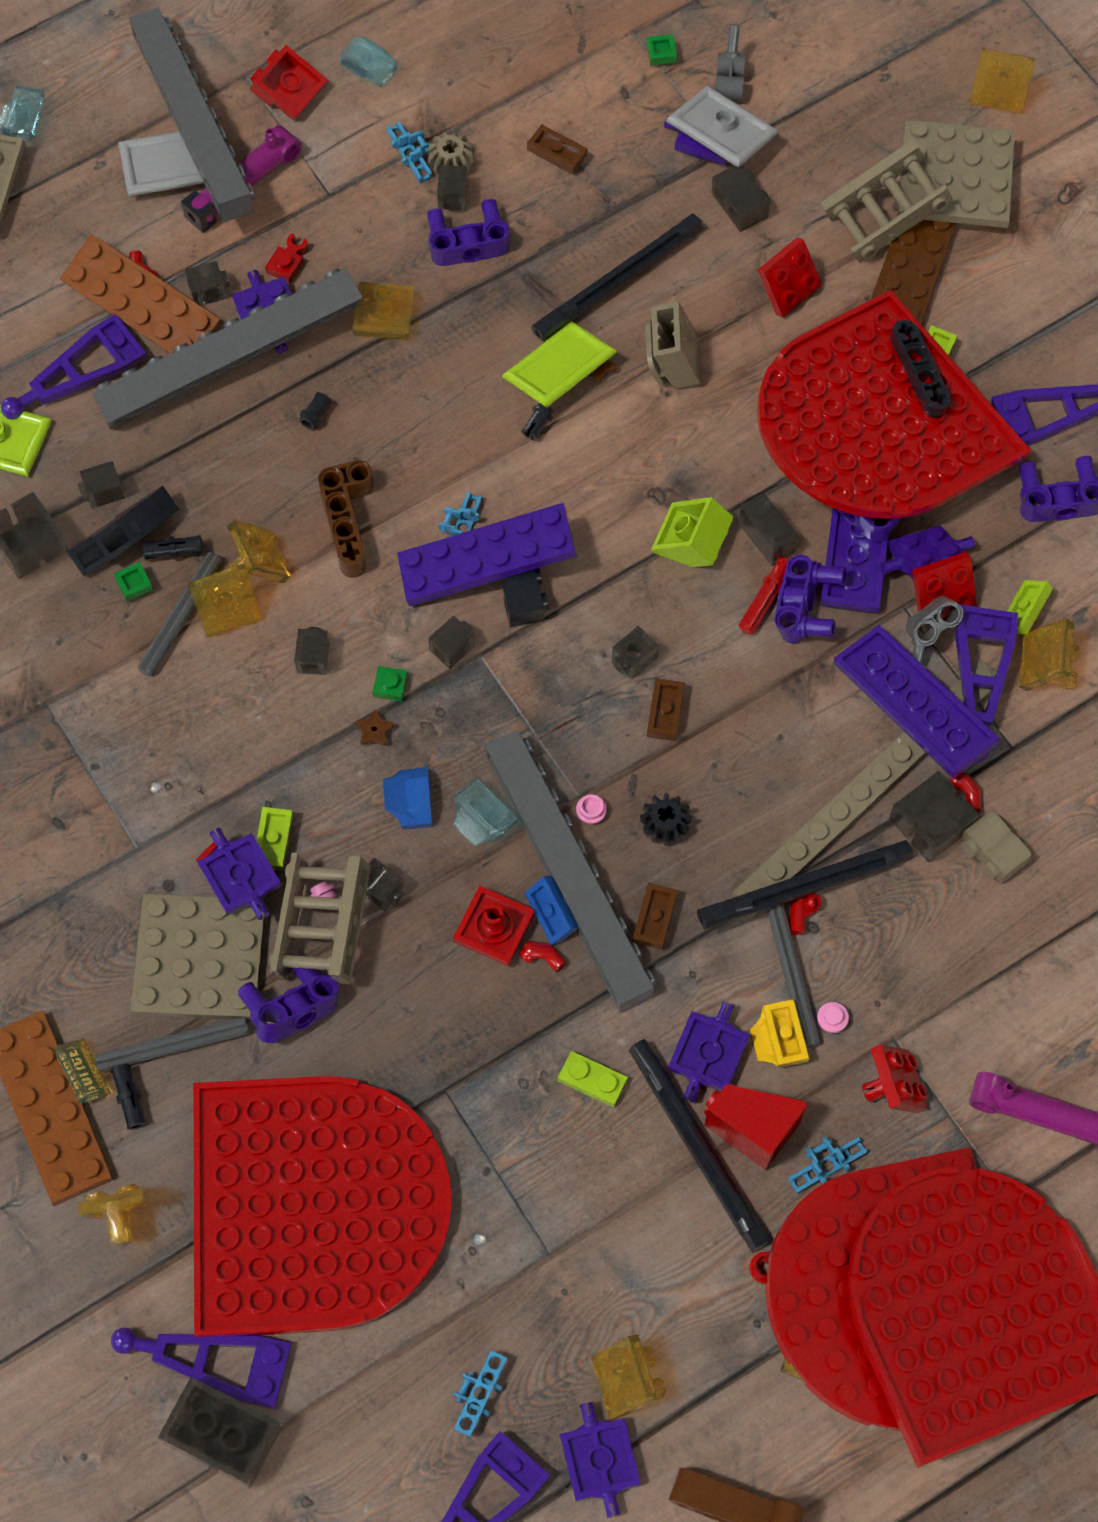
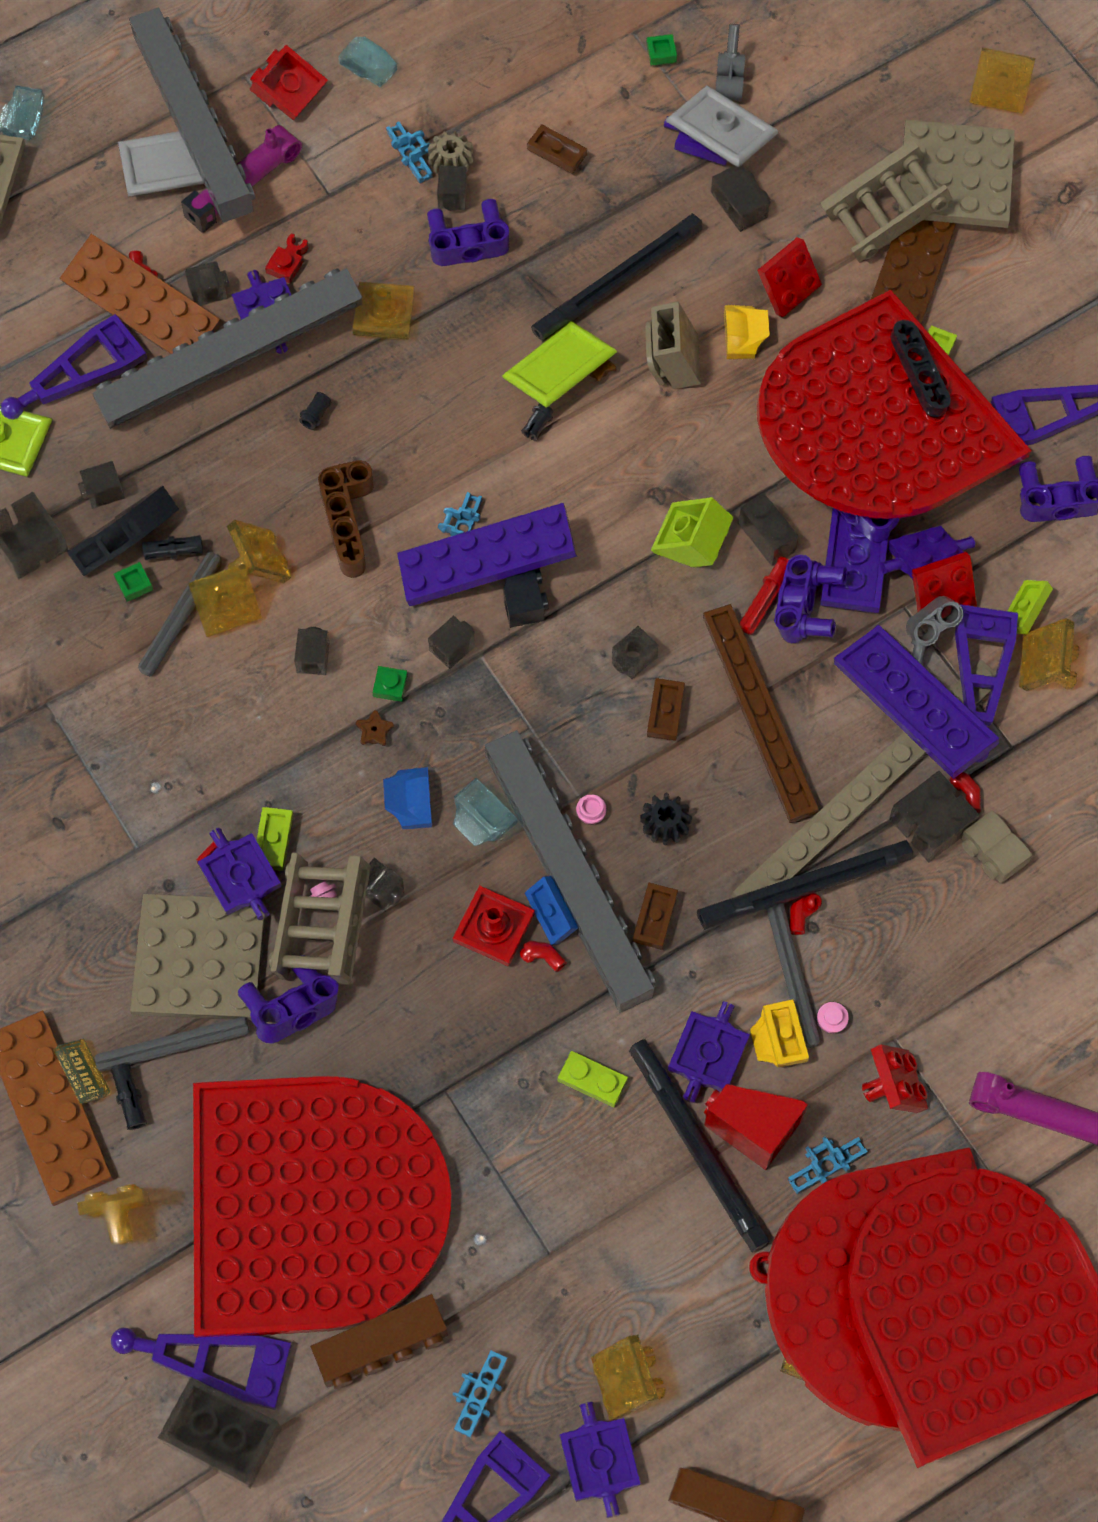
none -> reddish brown brick [310,1294,448,1389]
none -> reddish brown plate [703,604,819,823]
none -> yellow slope [724,305,770,359]

